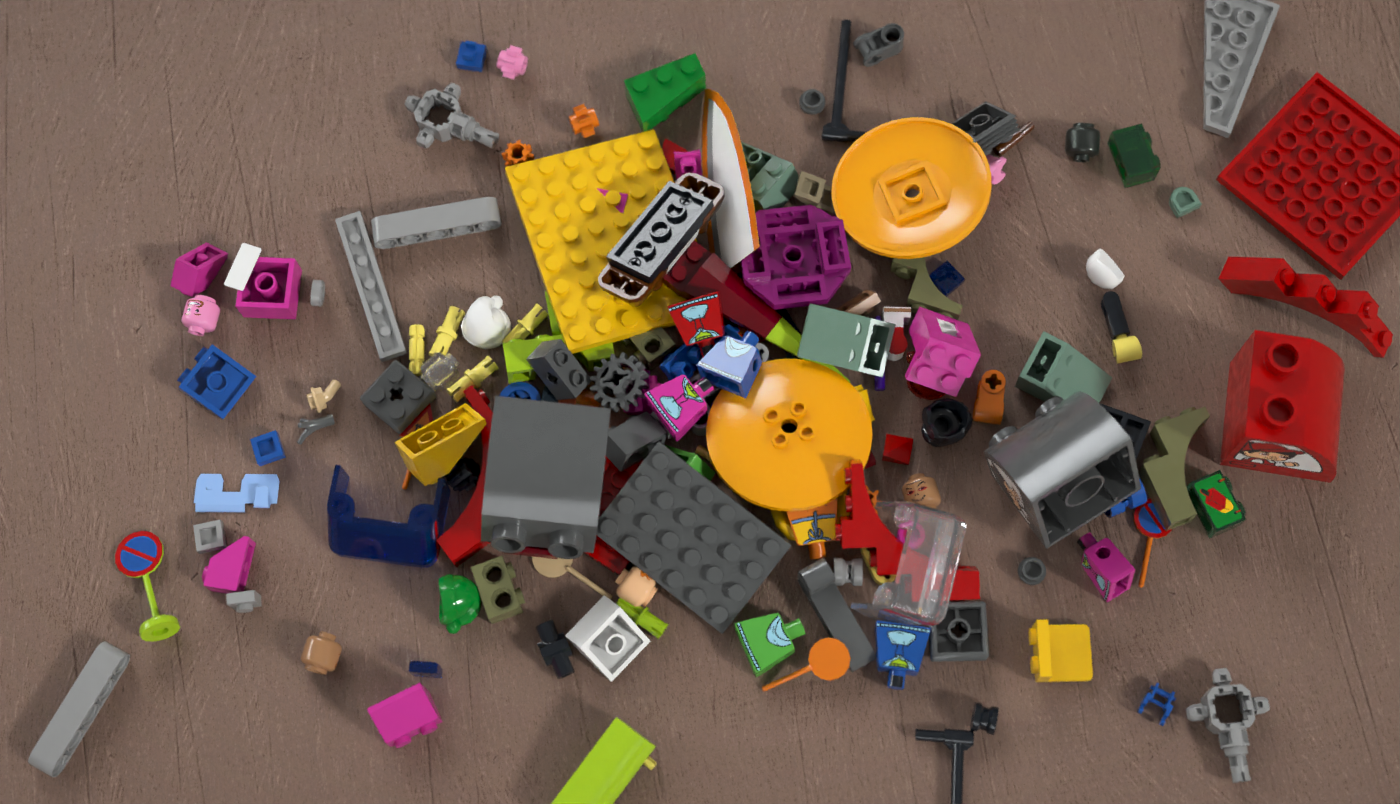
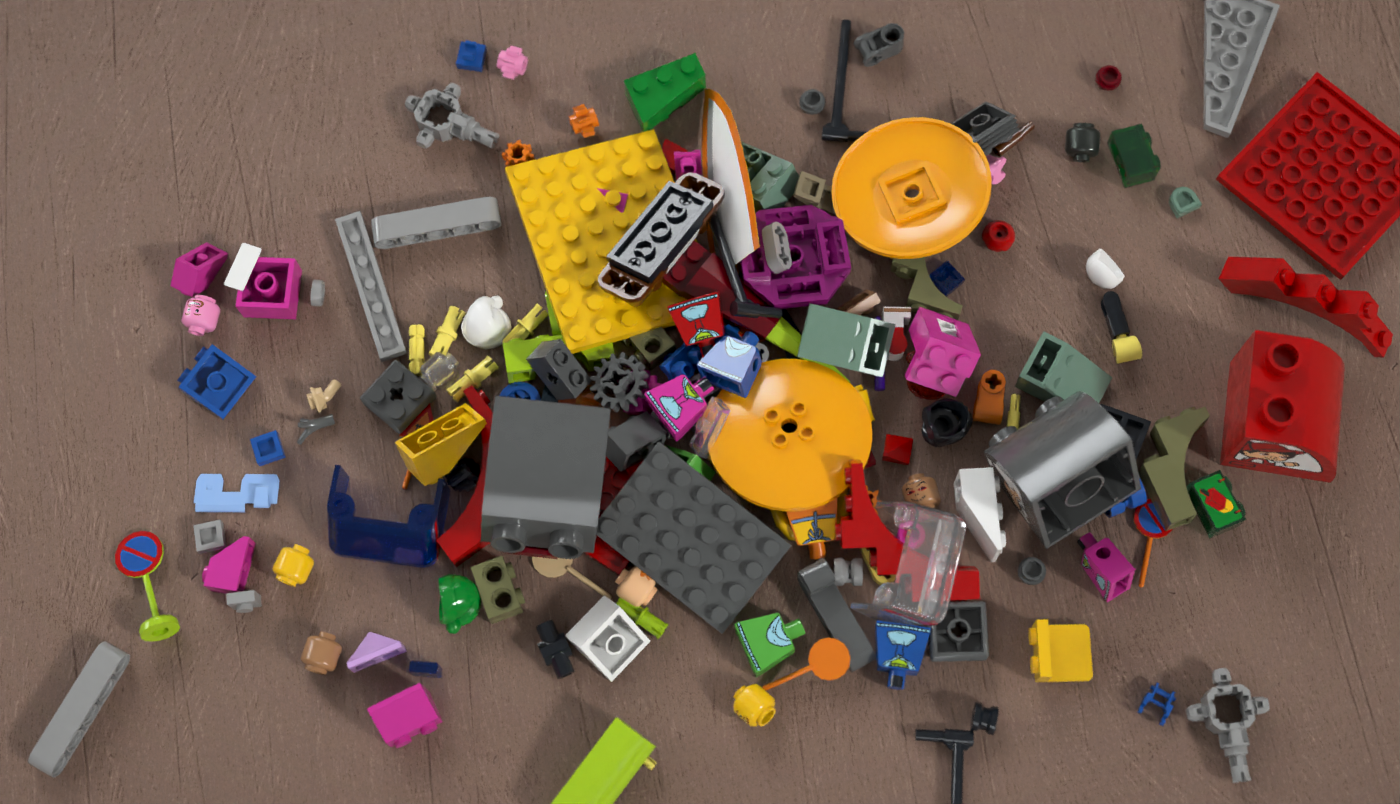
none -> yellow head [273,544,314,587]
none -> lavender slope [347,632,407,673]
none -> clear plate [689,396,731,459]
none -> black bar [709,213,782,318]
none -> yellow head [733,684,776,727]
none -> light grey beam [762,222,792,274]
none -> white slope [954,467,1006,562]
none -> red plate [982,220,1015,252]
none -> light yellow pin [1006,394,1021,429]
none -> dark red plate [1095,65,1122,91]

